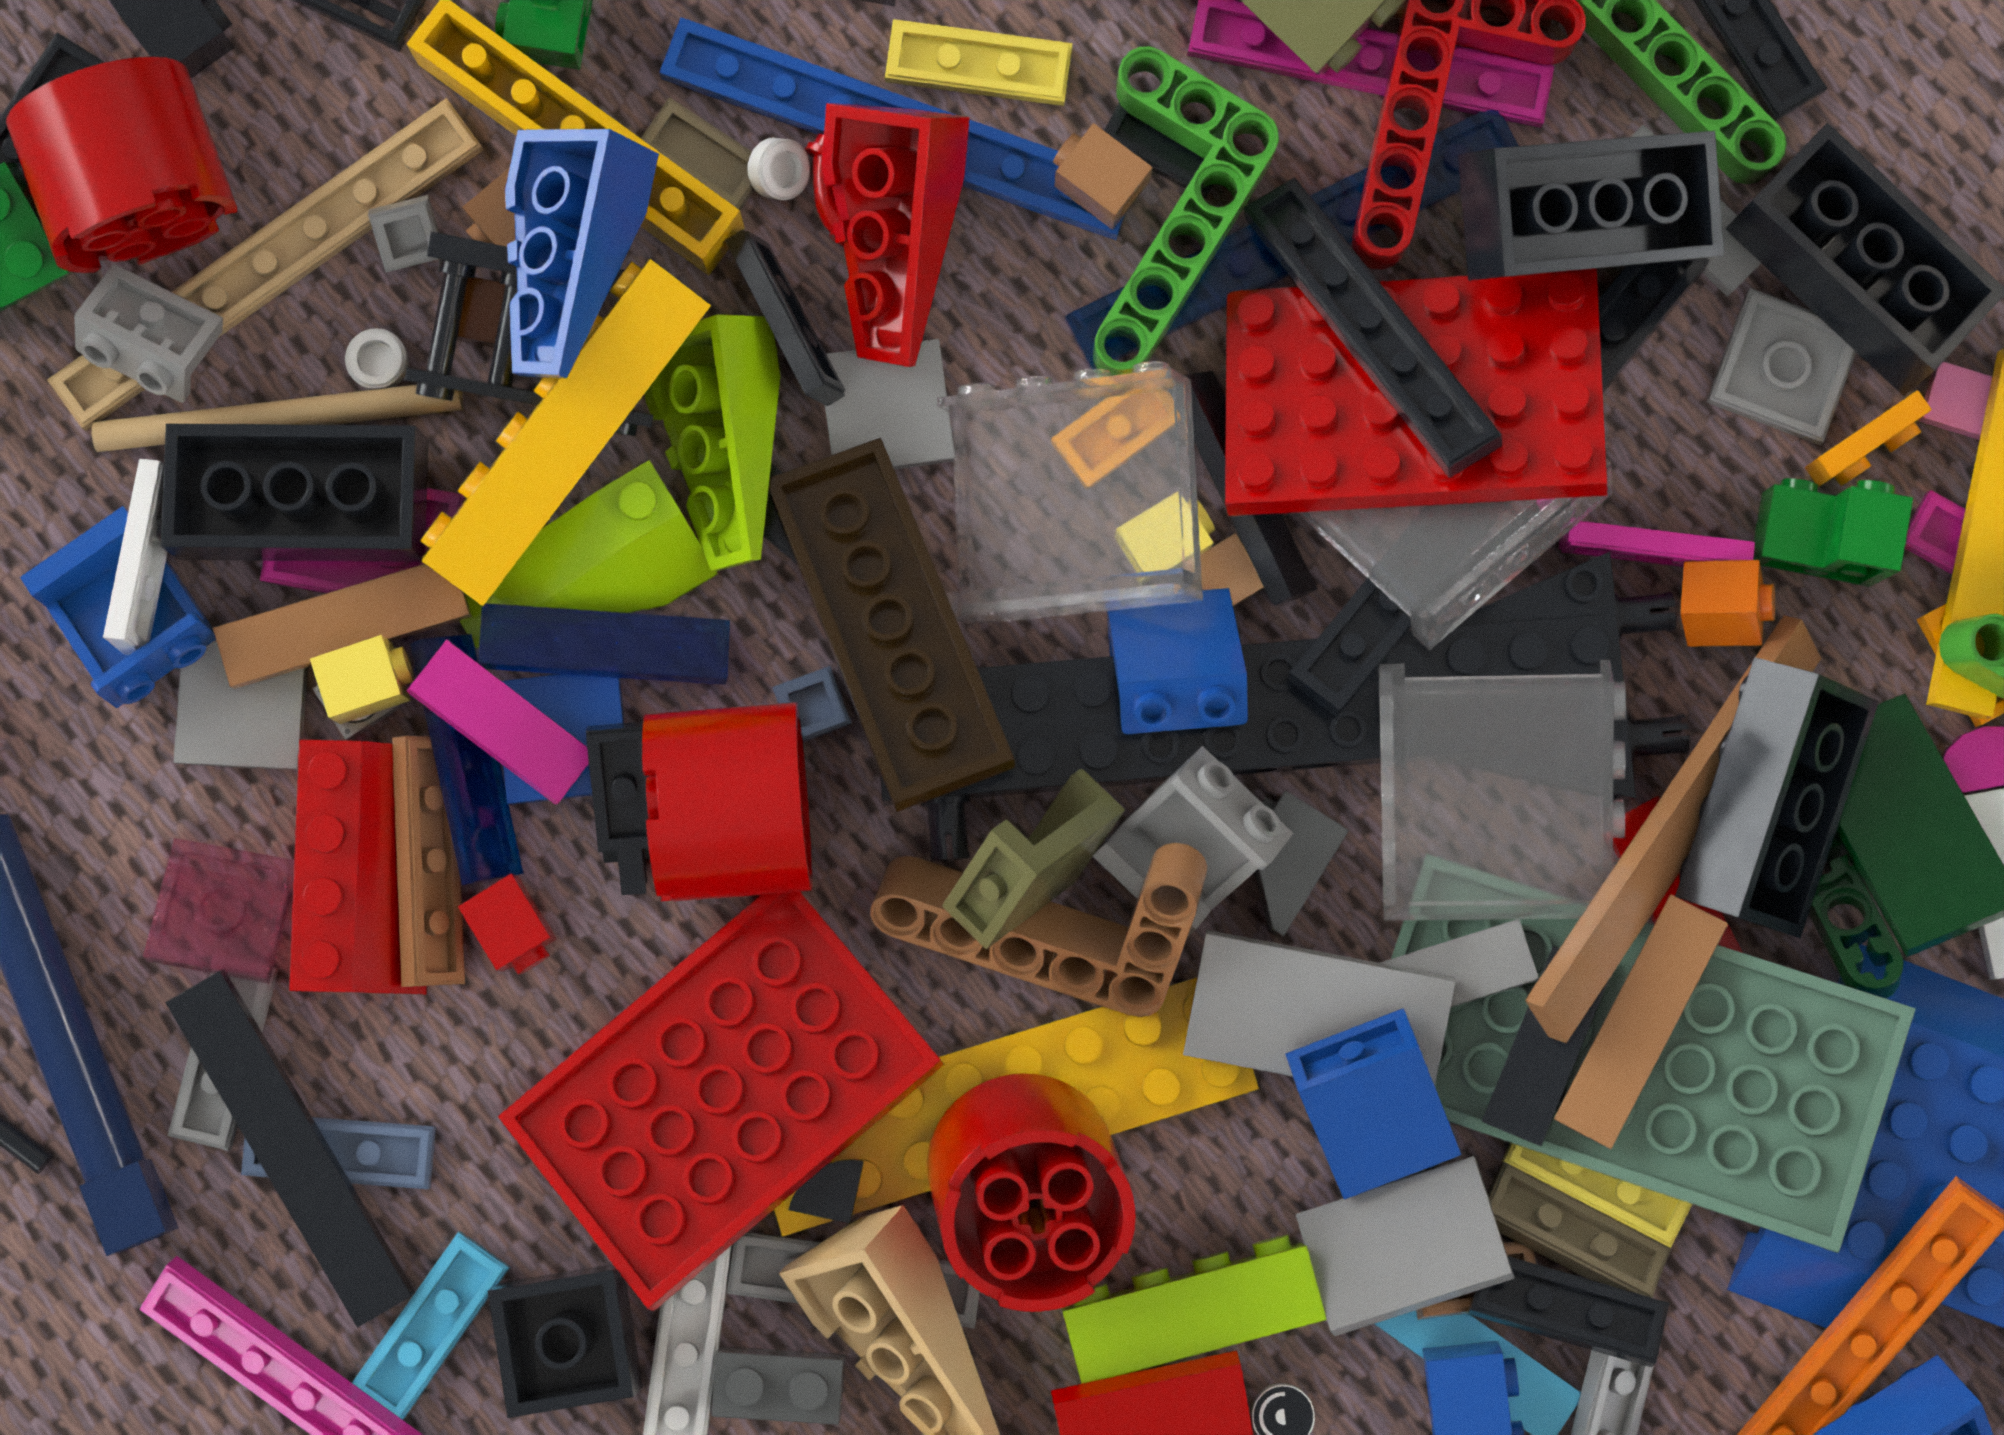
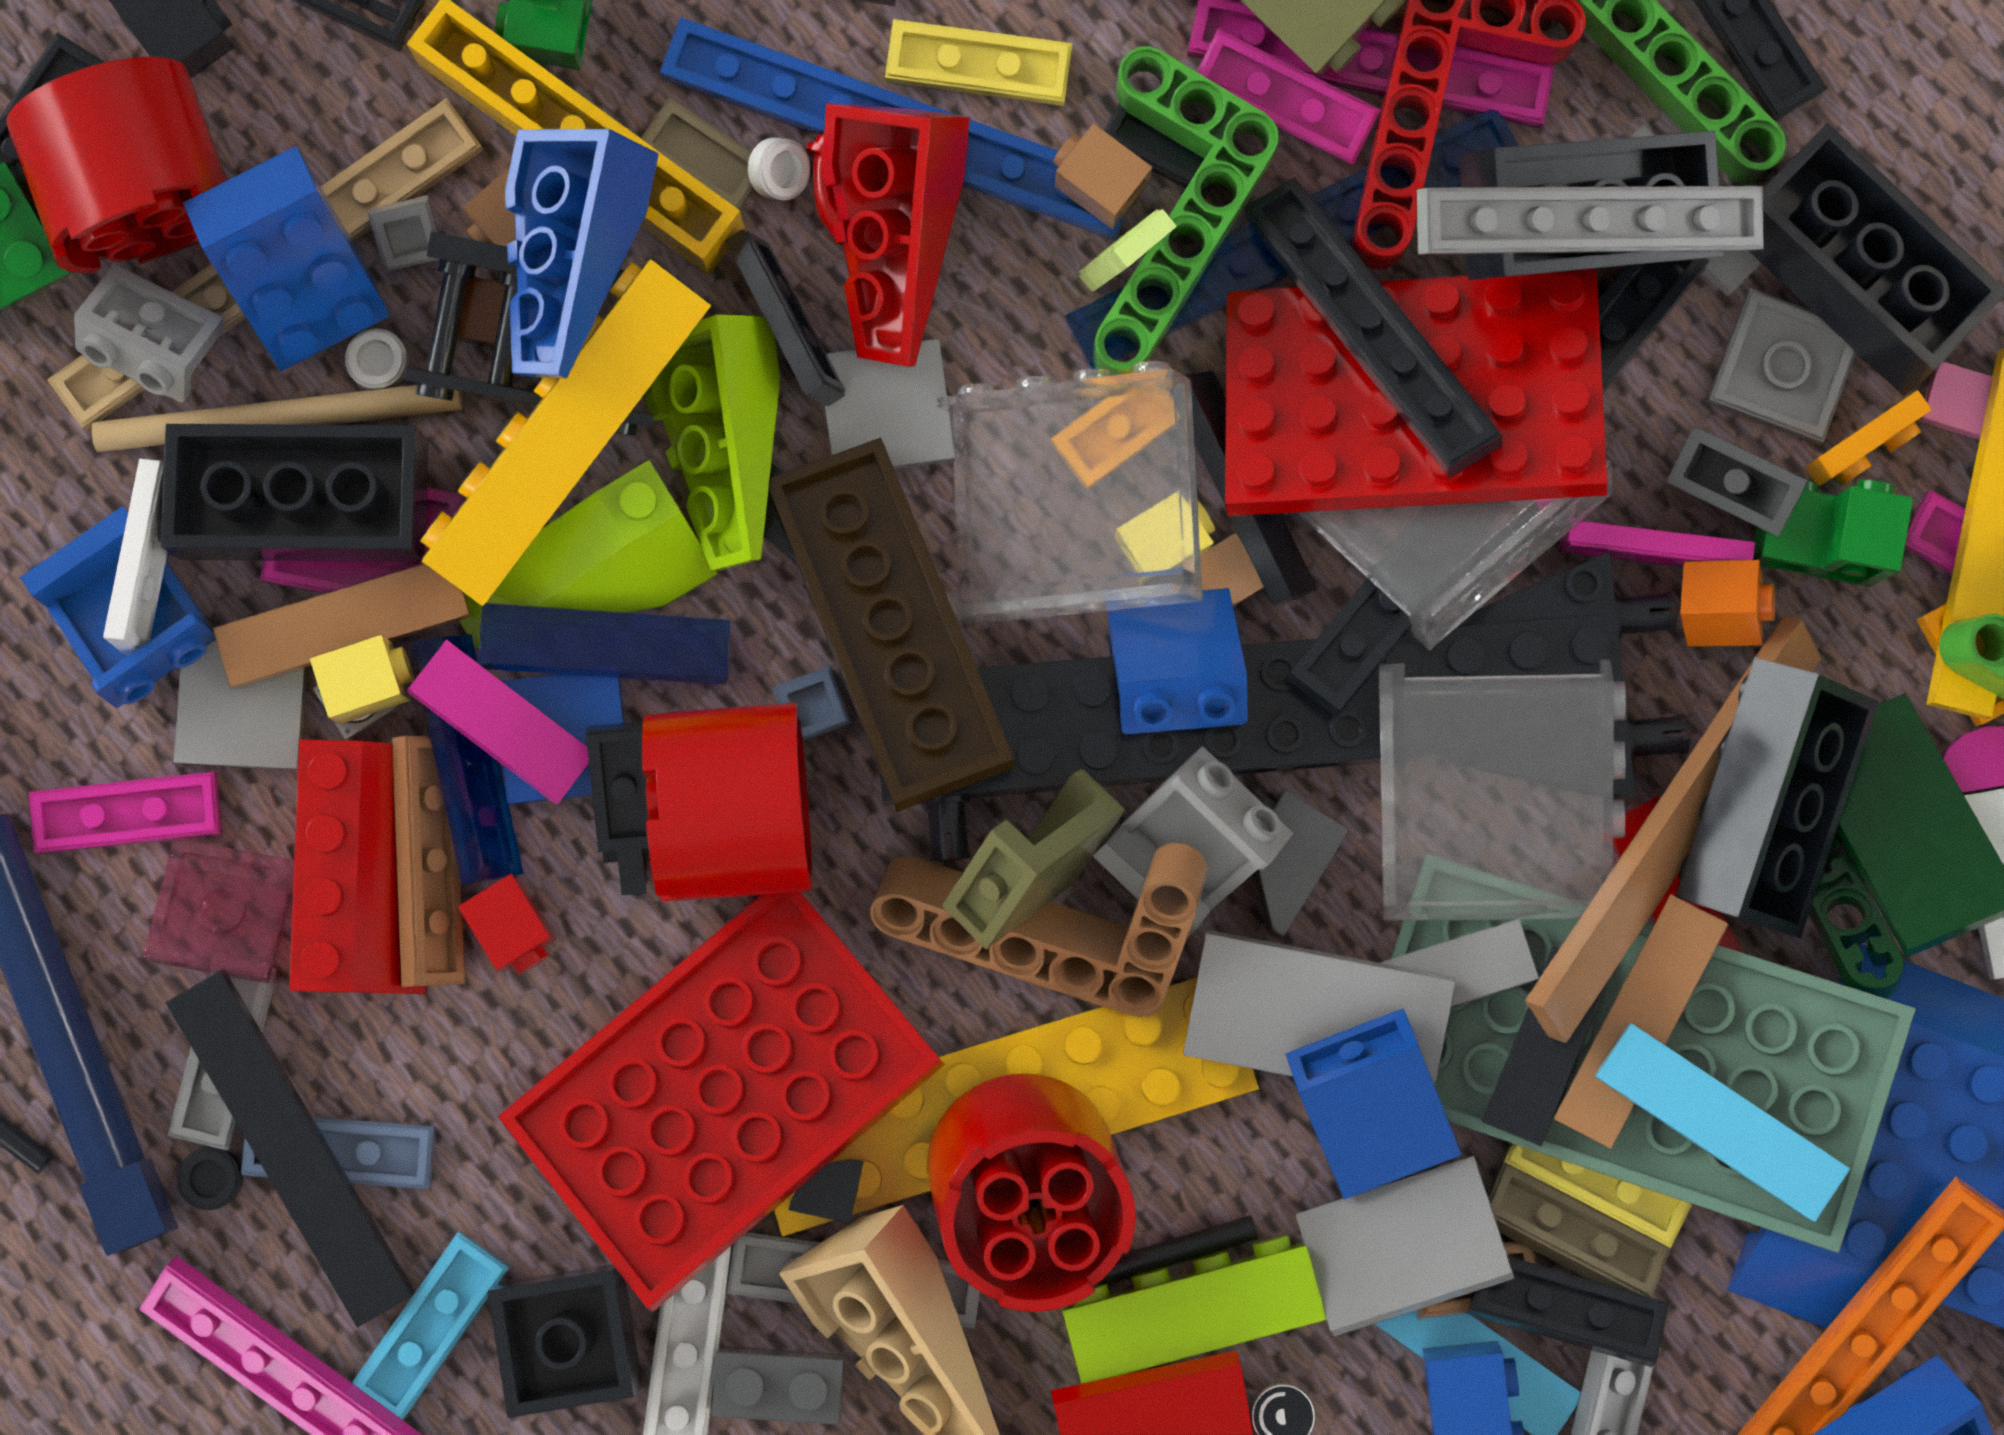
none -> dark pink tile [28,772,223,854]
none -> black tile [177,1147,243,1210]
none -> blue brick [183,146,391,371]
none -> black bar [1020,1215,1258,1312]
none -> yellowish green tile [1079,209,1177,292]
none -> dark pink tile [1197,29,1381,165]
none -> light grey tile [1417,186,1764,255]
none -> medium azure tile [1594,1023,1850,1223]
none -> dark grey slope [1666,426,1808,537]

